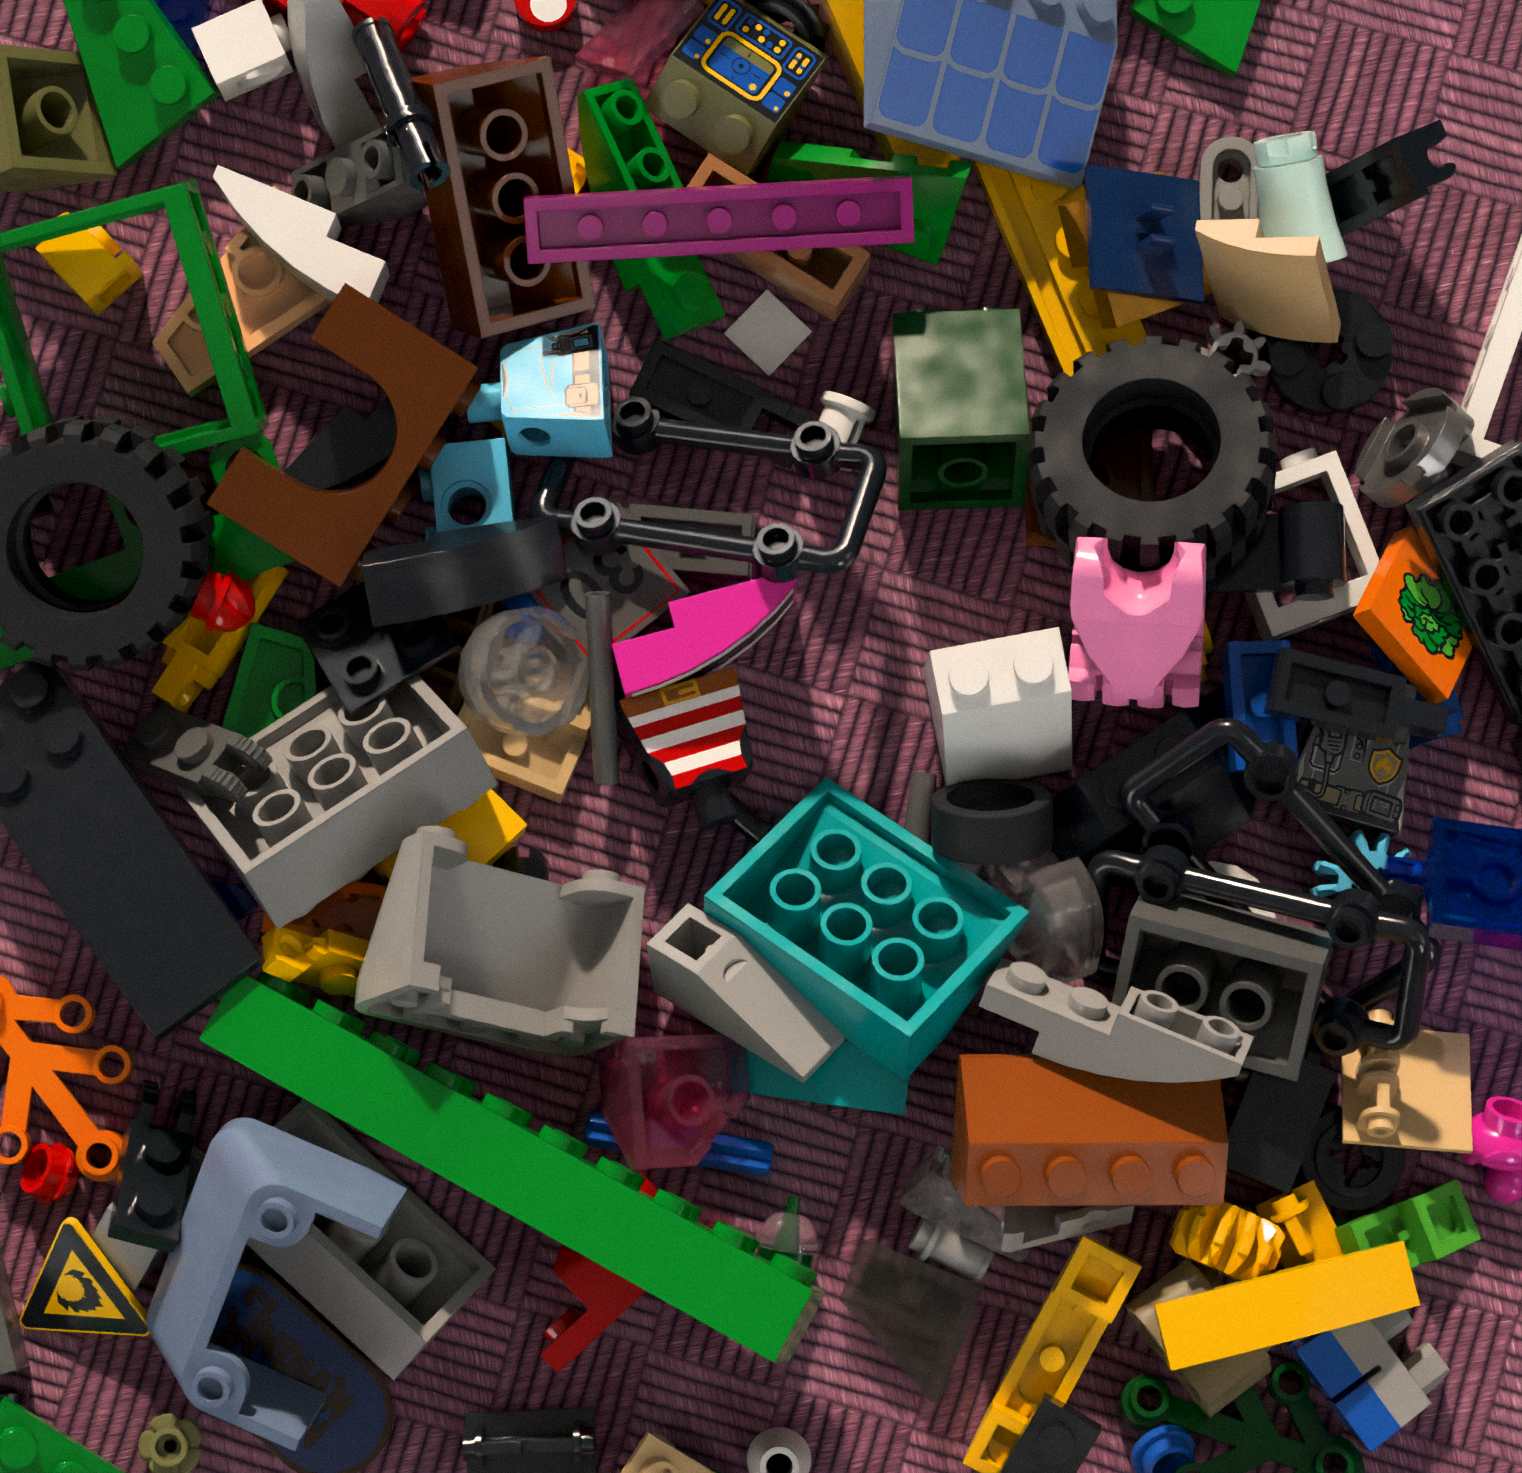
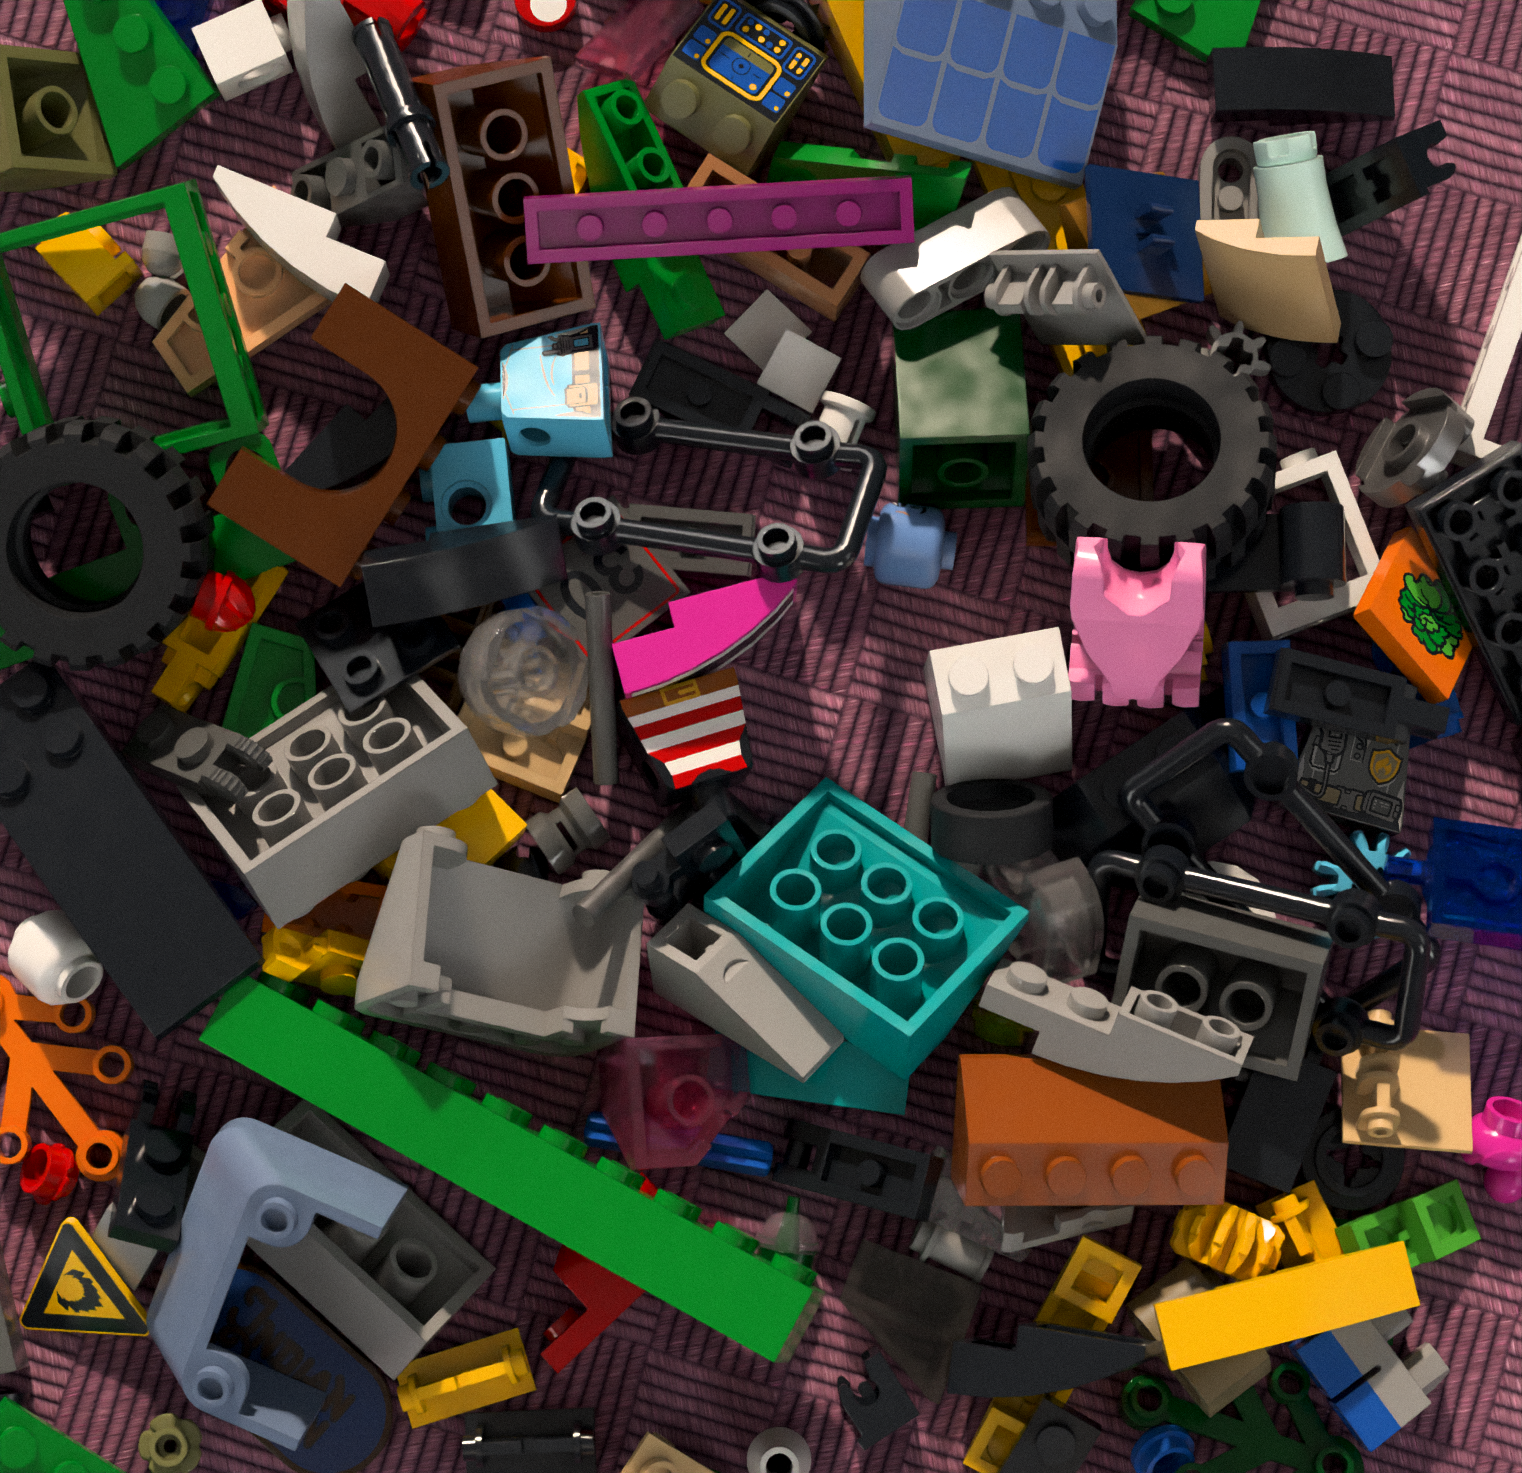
none -> white head [8,910,103,1006]
none -> light grey hinge [134,276,190,331]
none -> light grey hinge [142,230,184,279]
none -> yellow hinge [397,1327,537,1429]
none -> dark grey wheel [525,787,611,875]
none -> flat silver bar [572,800,695,927]
none -> black plate [632,800,748,926]
none -> white tile [757,329,841,416]
none -> black plate [772,1118,944,1223]
none -> black hinge [837,1344,919,1451]
none -> light grey beam [860,187,1051,330]
none -> medium blue head [863,502,957,589]
none -> black slope [947,1321,1163,1398]
none -> clear neon green plate [972,1000,1034,1046]
none -> light grey hinge [984,249,1147,345]
none -> black slope [1206,47,1395,126]

